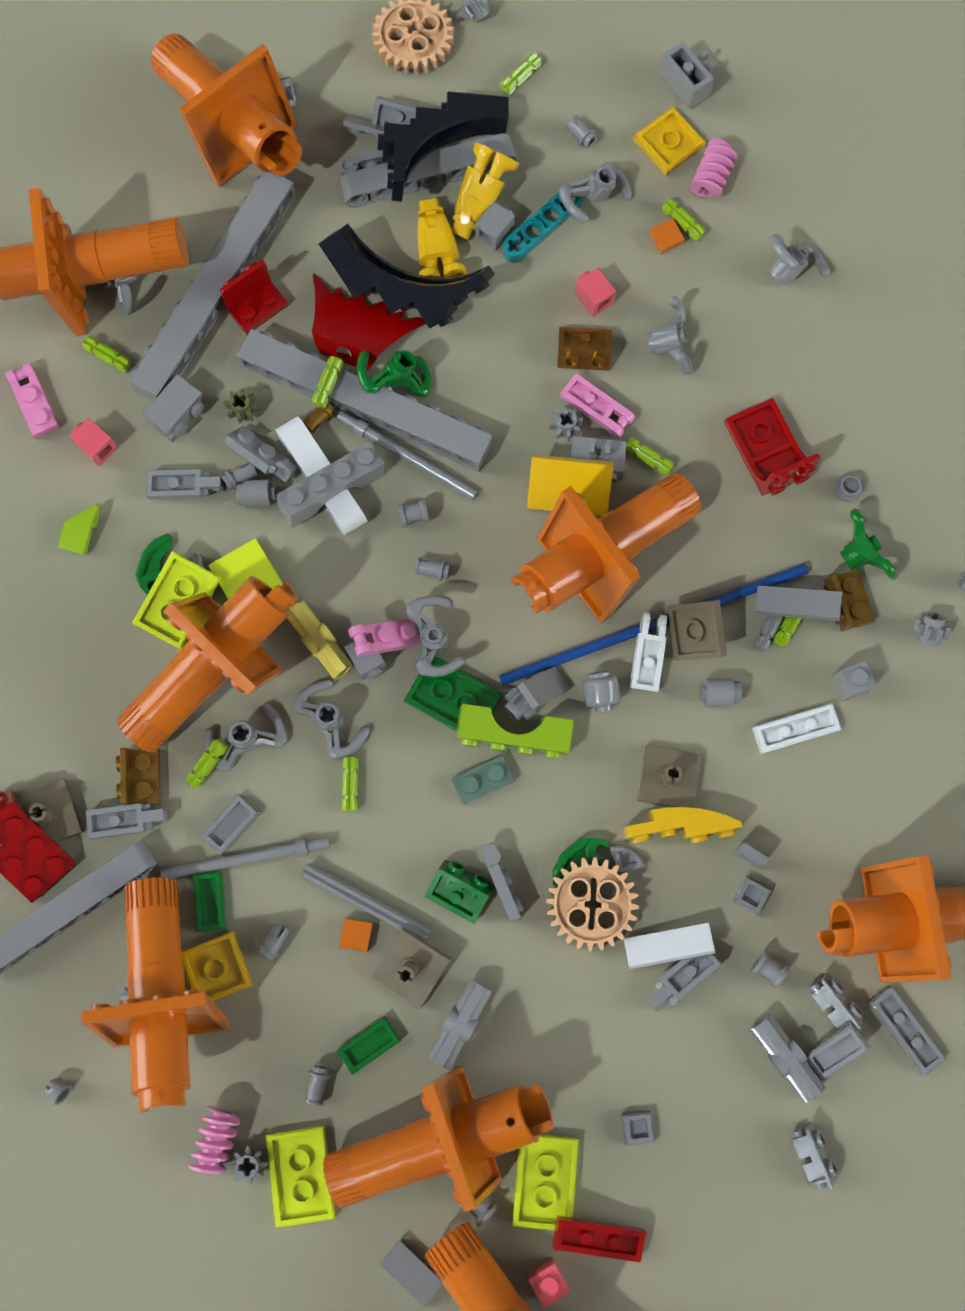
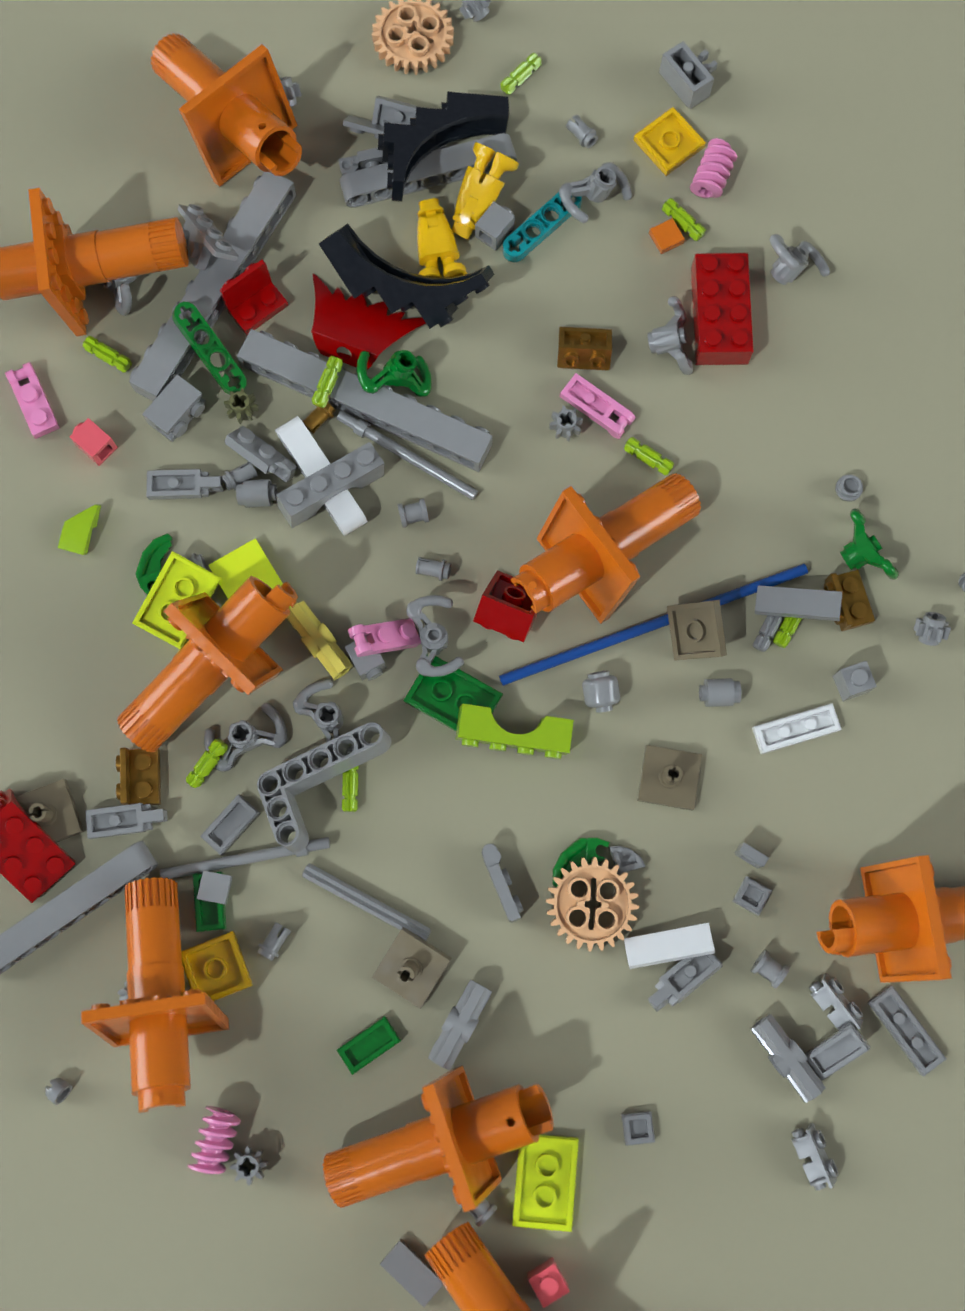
neon yellow tile [266,1125,336,1228] -> none
light grey pin [305,1066,331,1106] -> none
orange tile [339,918,373,952] -> none
green bracket [424,859,494,924] -> none
sand green plate [452,755,514,805] -> none
light grey gear [504,687,537,721] -> none
light grey tile [517,667,571,709] -> none
yellow tile [527,454,614,516] -> none
red plate [552,1215,646,1263] -> none
light grey brick [570,436,627,483] -> none
coral brick [575,268,616,317] -> none
yellow slope [623,807,743,844] -> none
white hinge [629,612,667,692] -> none
red bracket [724,398,821,496] -> none
none -> green beam [172,302,247,395]
none -> light grey bracket [177,204,239,270]
none -> light grey tile [197,870,233,905]
none -> light grey beam [257,722,391,852]
none -> red slope [473,570,538,643]
none -> red brick [691,253,754,365]

